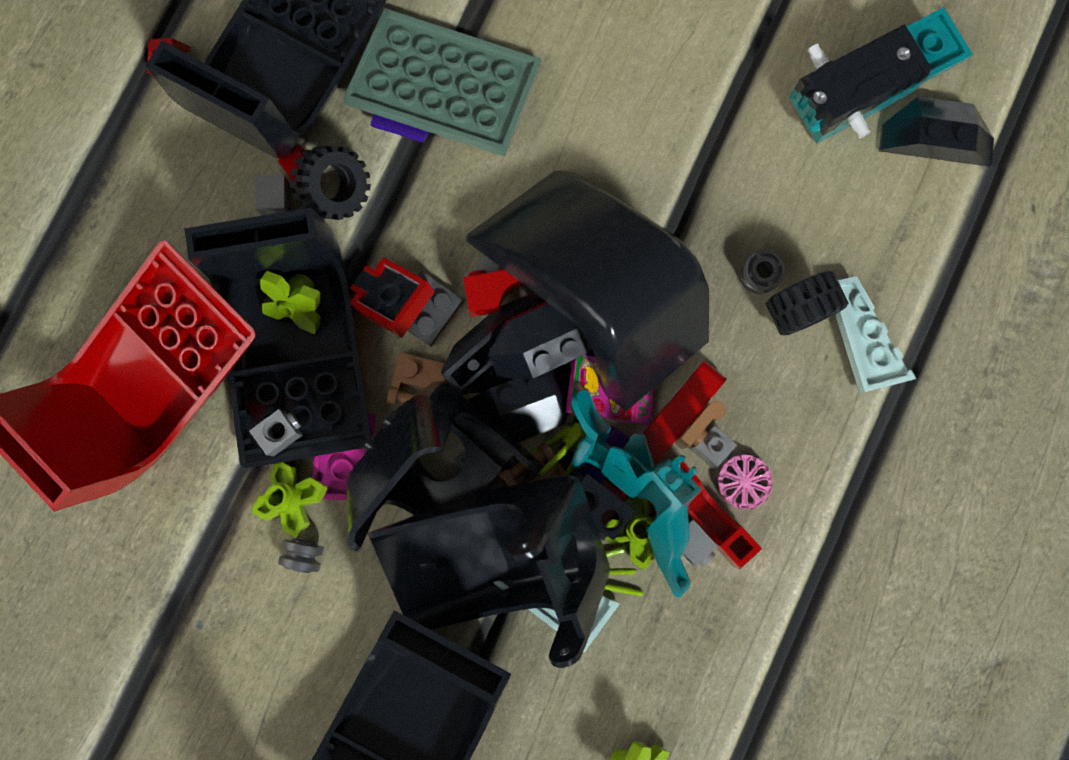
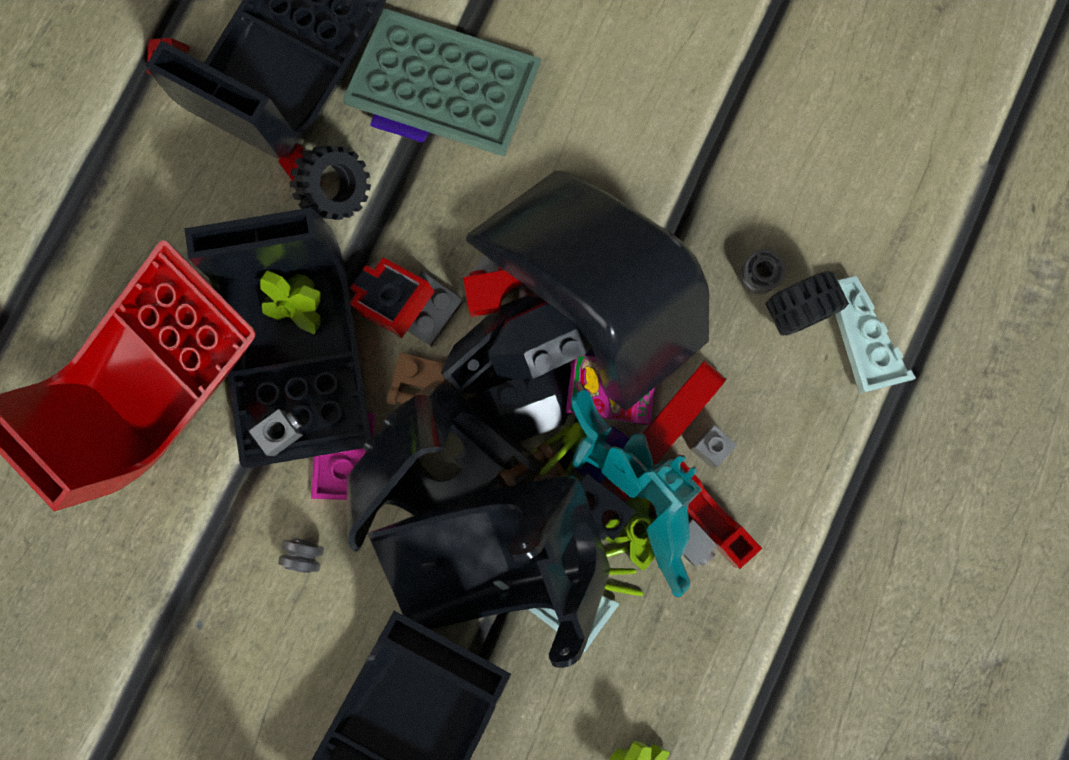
lime plant [251,462,328,538] -> none
light grey brick [255,174,291,216] -> none
medium nougat plate [674,401,726,450] -> none
bright pink wheel [717,454,773,509] -> none
piece [789,7,973,144] -> none
black wedge [879,96,994,167] -> none

